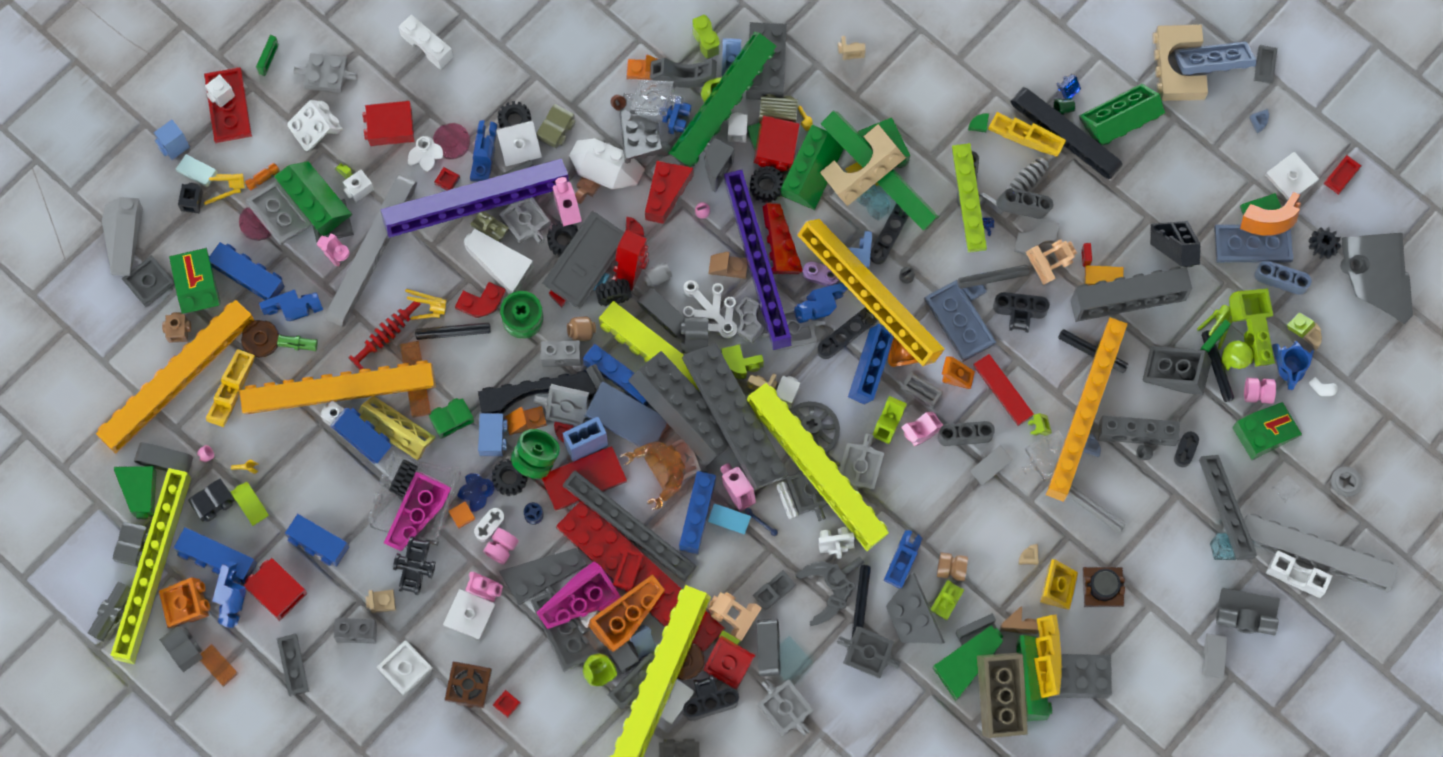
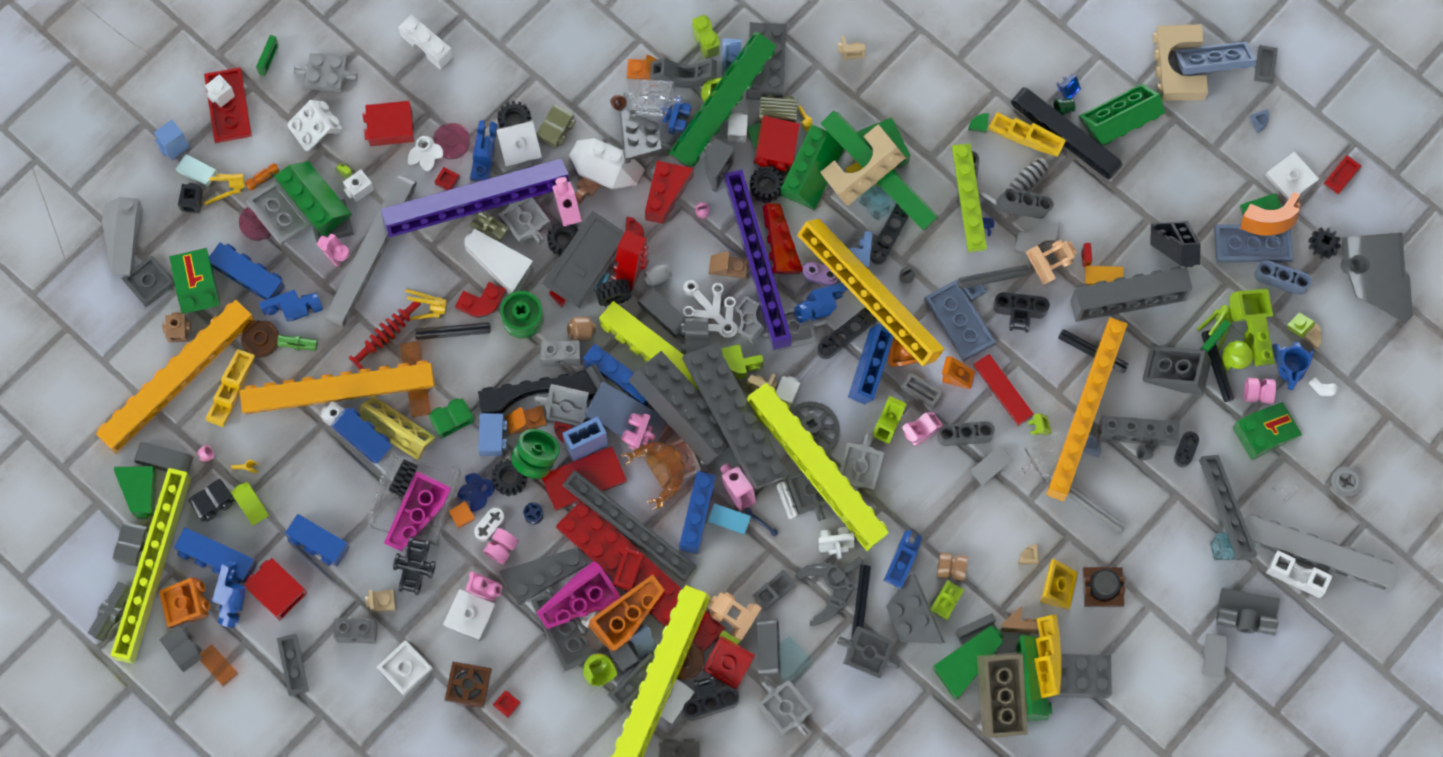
none -> bright pink hips [621,413,656,450]

